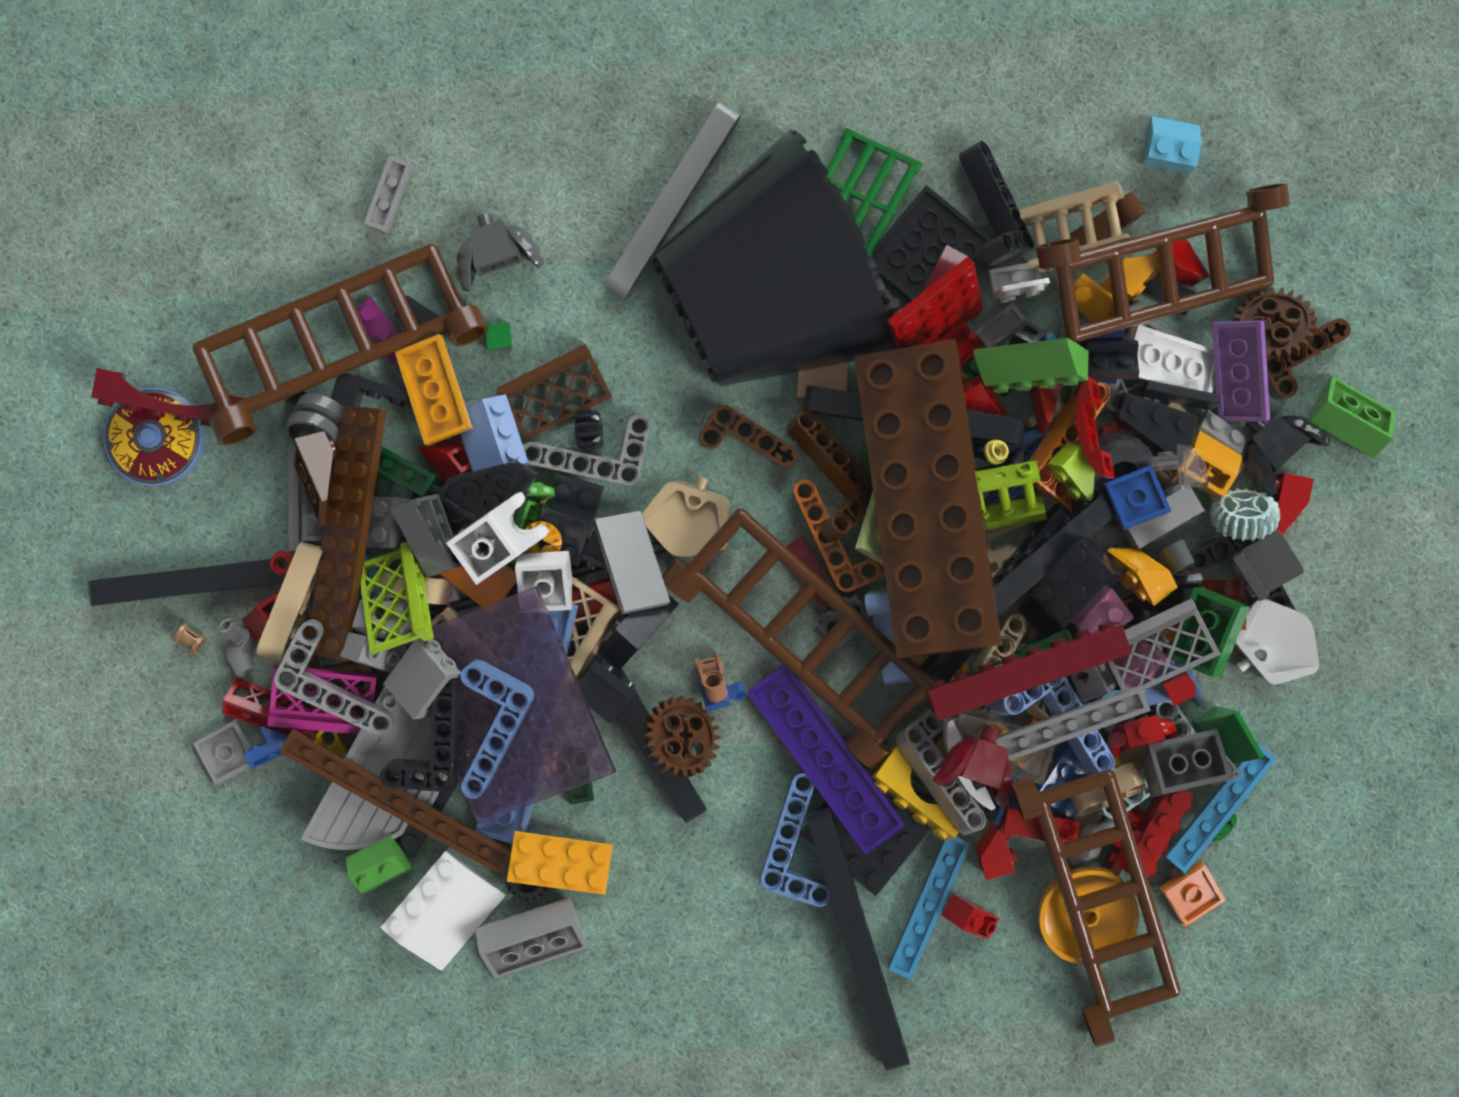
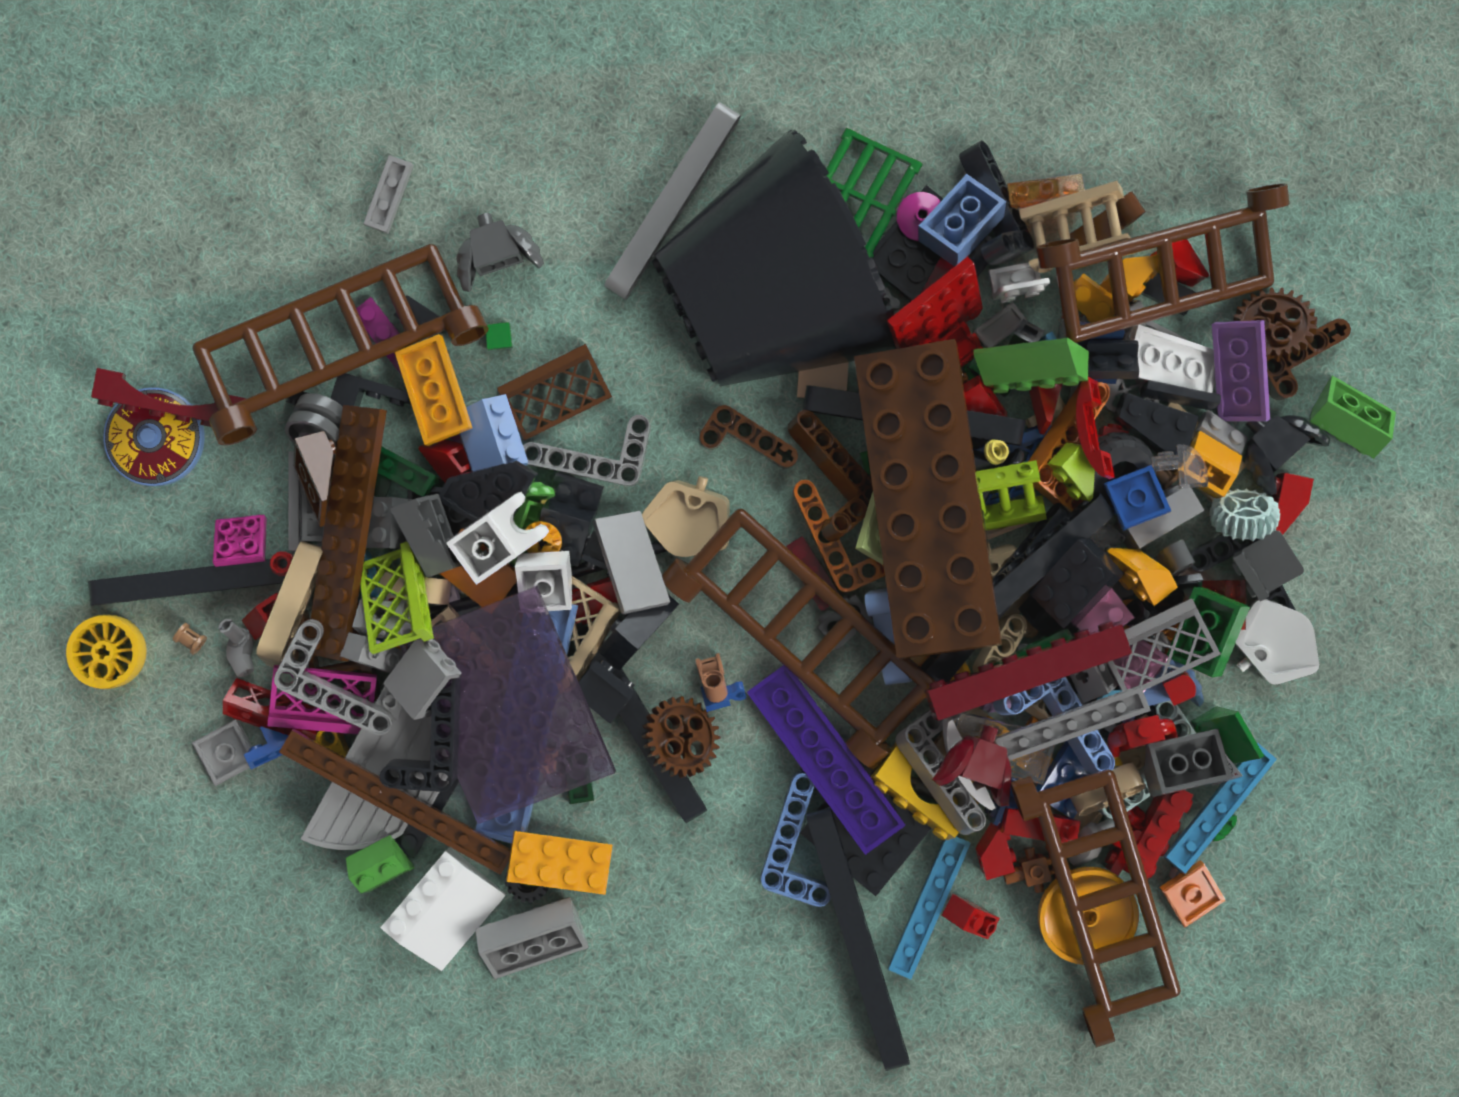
medium blue beam [461,659,534,799] -> none
black gear [574,409,604,451] -> none
medium azure slope [1141,116,1202,174] -> none
none -> yellow piece [66,615,147,689]
none -> dark pink tile [213,514,267,567]
none -> dark pink dish [896,192,941,241]
none -> medium blue brick [918,174,1006,267]
none -> dark orange piece [1003,845,1056,893]
none -> clear orange slope [1007,174,1085,209]

